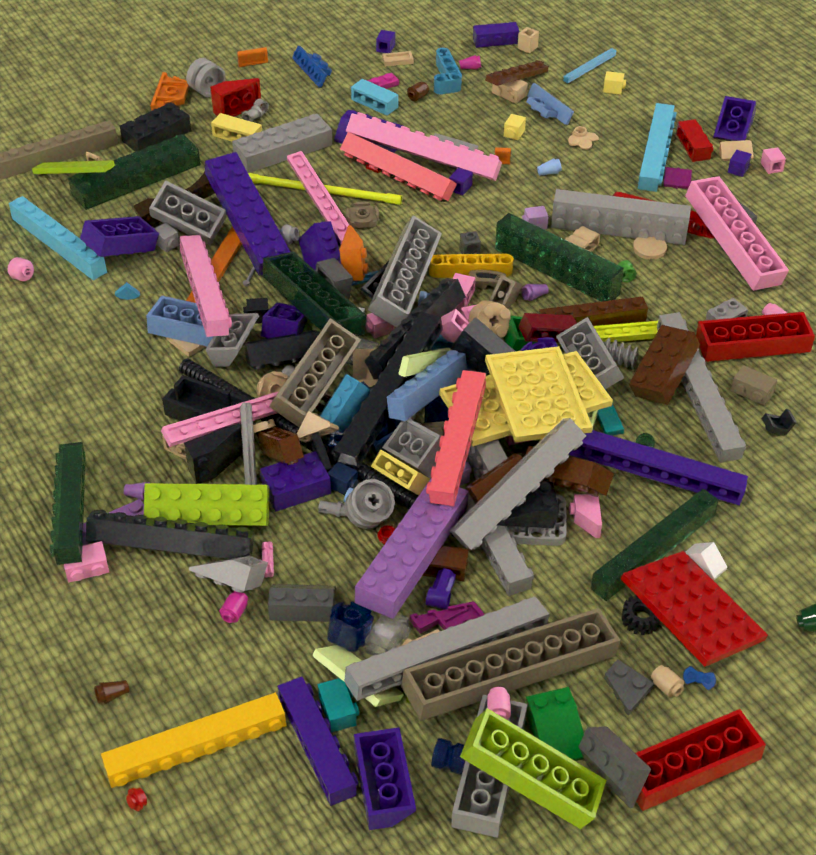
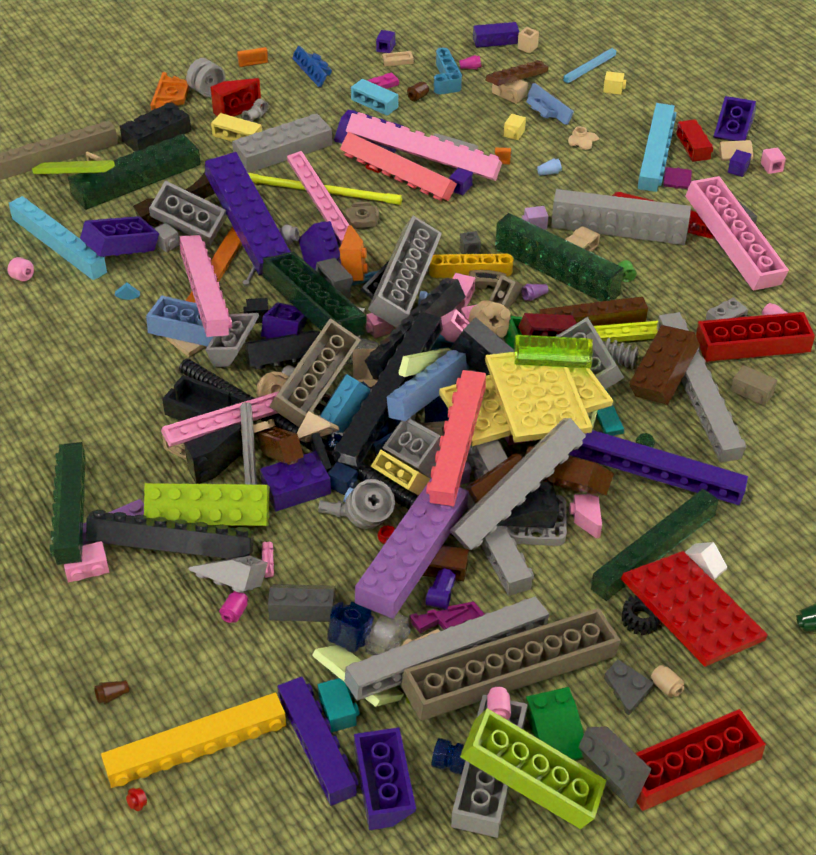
medium lavender cone [124,482,149,501] -> none
tan tile [633,237,667,259] -> none
blue piece [683,666,716,690] -> none
black bracket [761,409,797,435] -> none
none -> clear neon green brick [514,335,593,368]

